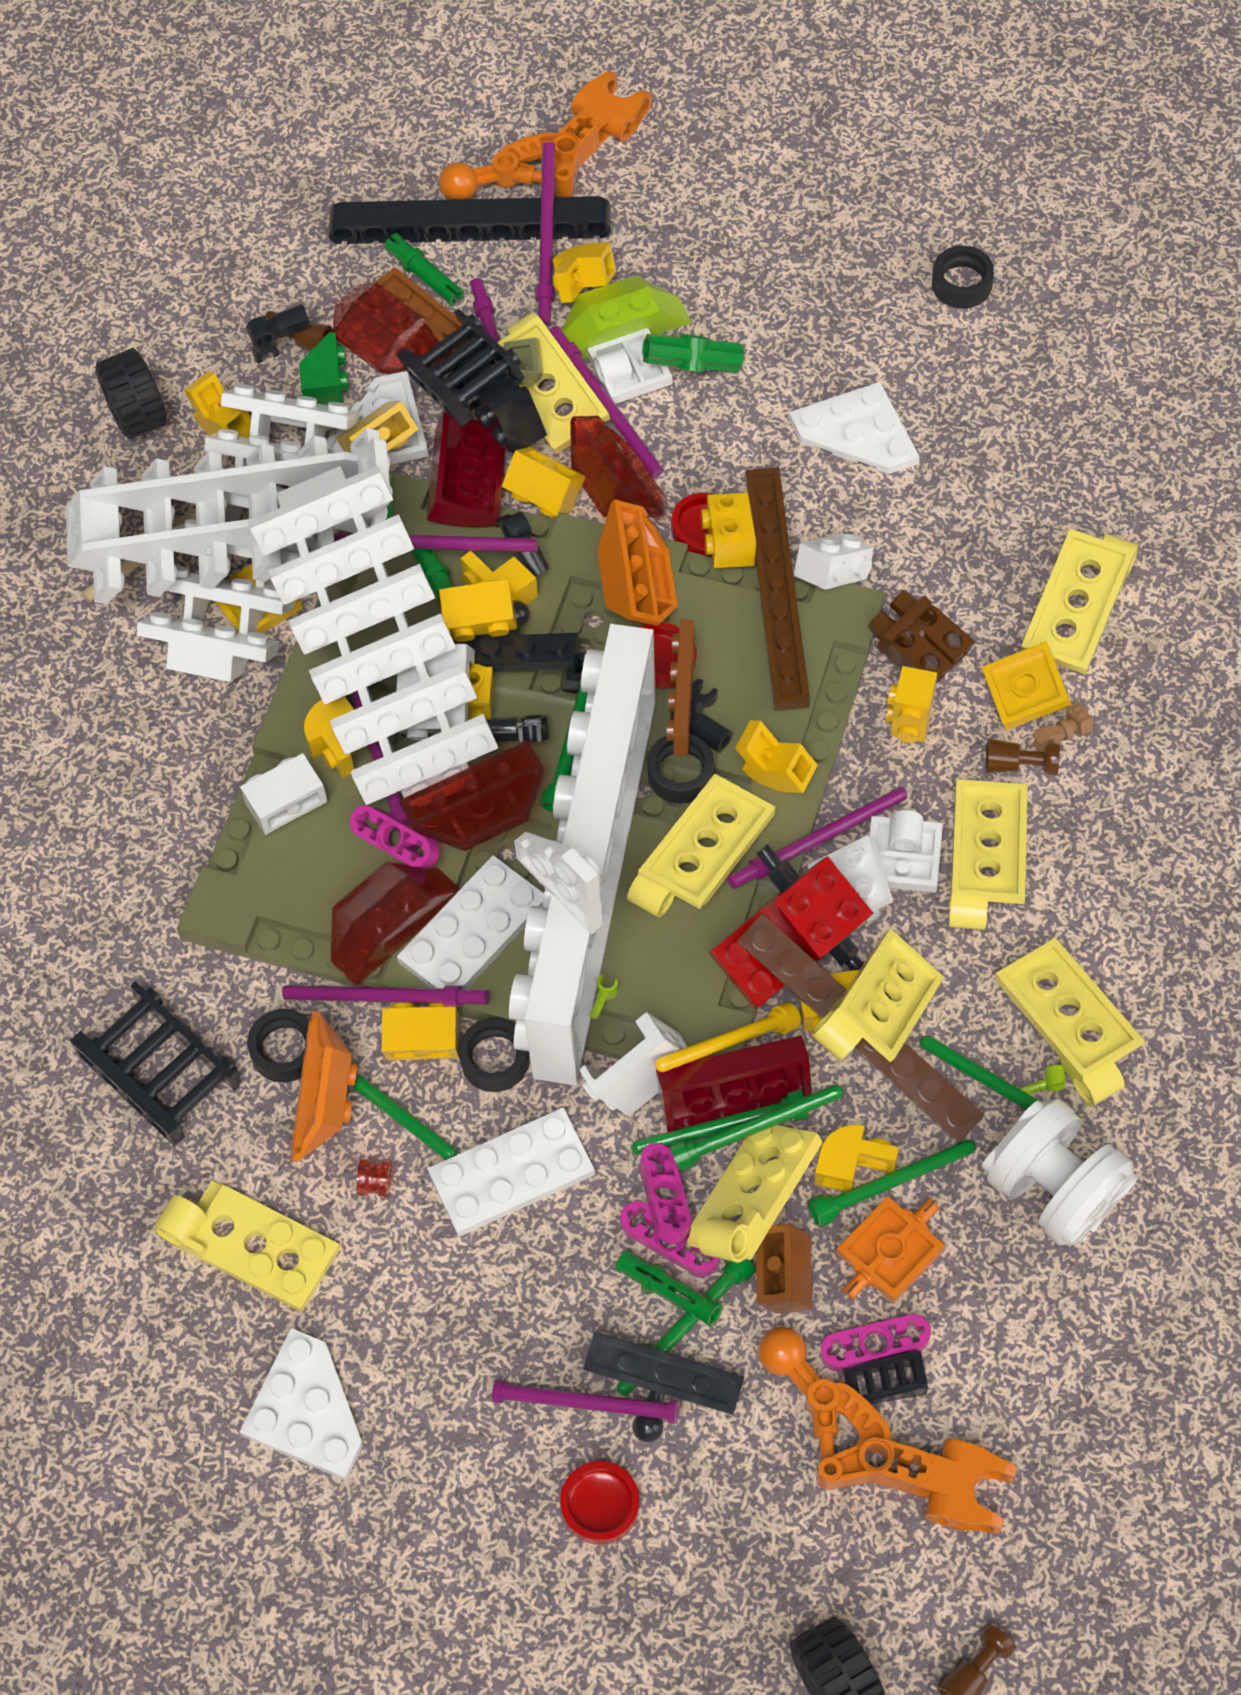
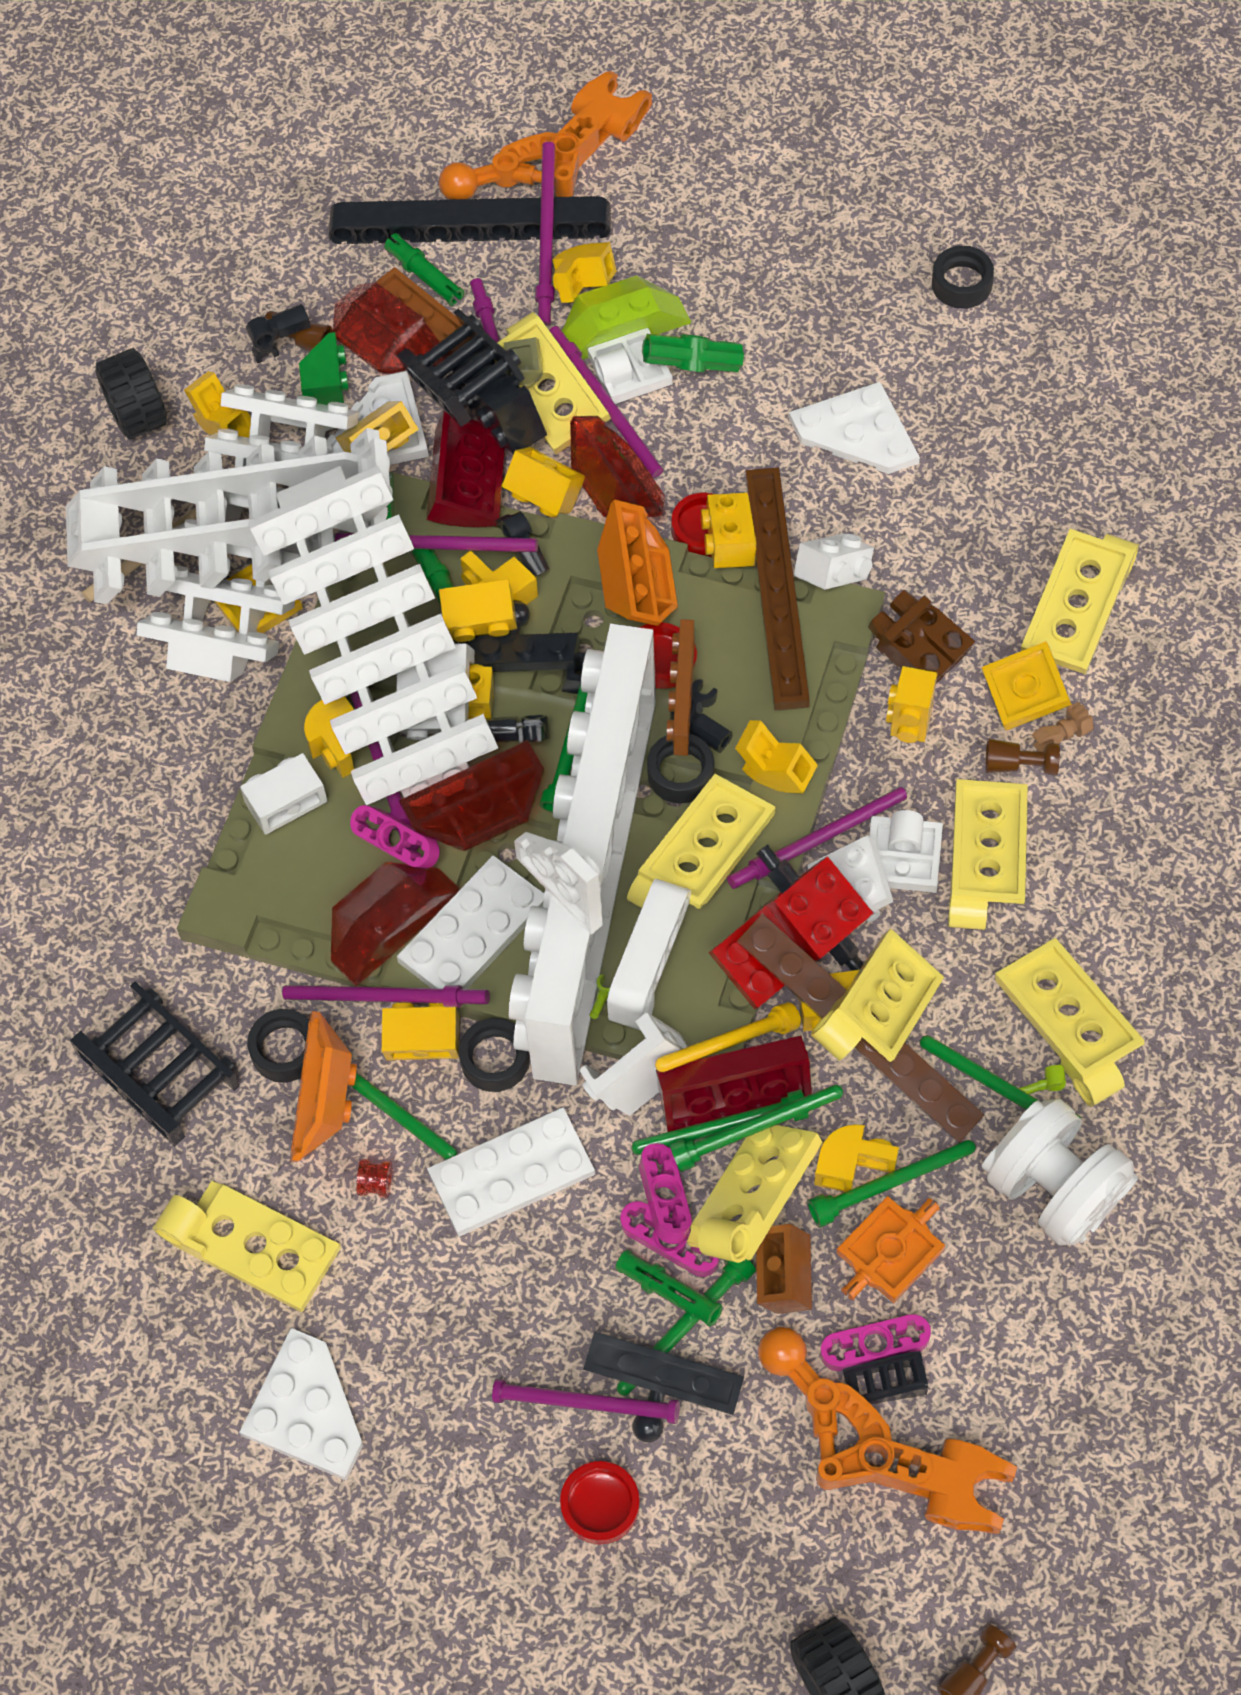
none -> white beam [607,879,691,1031]

